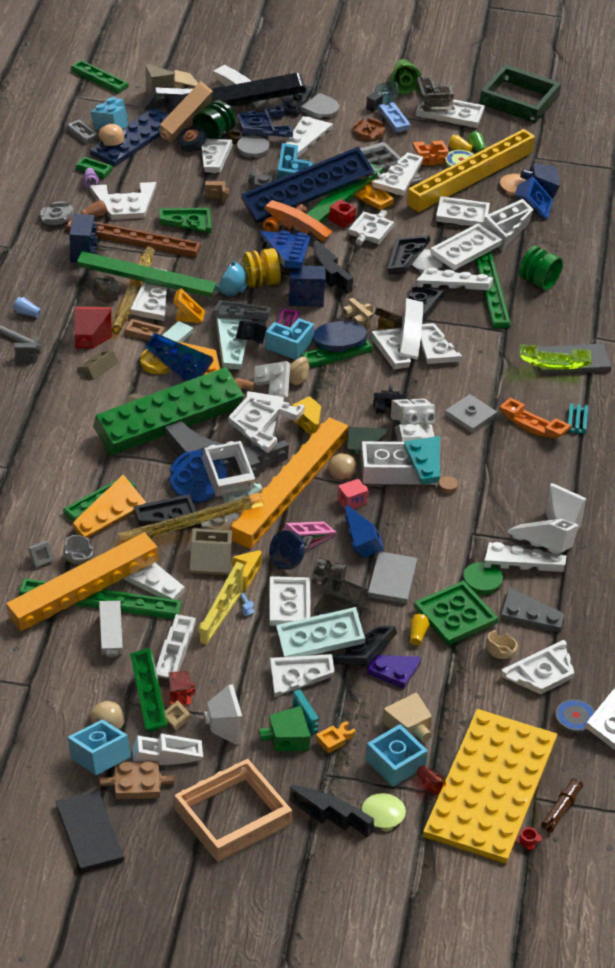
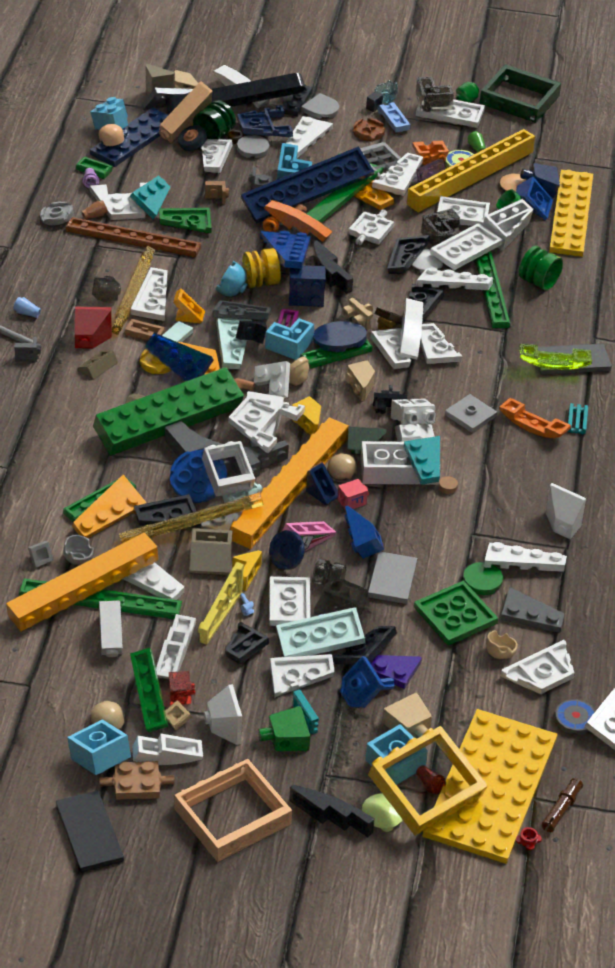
light grey tile [66,120,99,144] -> none
dark blue brick [69,214,98,263] -> none
green tile [71,60,129,94] -> none
green tile [77,251,217,298] -> none
light orange plate [316,722,355,753] -> none
red brick [329,199,356,228] -> none
bright green cone [390,59,422,95] -> none
yellow cone [409,614,430,645] -> none
yellow cone [448,135,473,152] -> none
white slope [507,518,579,554] -> none
none -> teal wing [129,175,170,220]
none -> black wing [225,622,269,664]
none -> dark blue slope [306,462,338,505]
none -> blue piece [340,656,395,708]
none -> tan slope [345,360,375,401]
none -> yellow window [368,726,488,836]
none -> panel [416,159,445,183]
none -> clear smoke brick [421,208,460,247]
none -> green head [455,82,479,103]
none -> green hair [496,189,521,209]
none -> yellow plate [549,170,593,257]

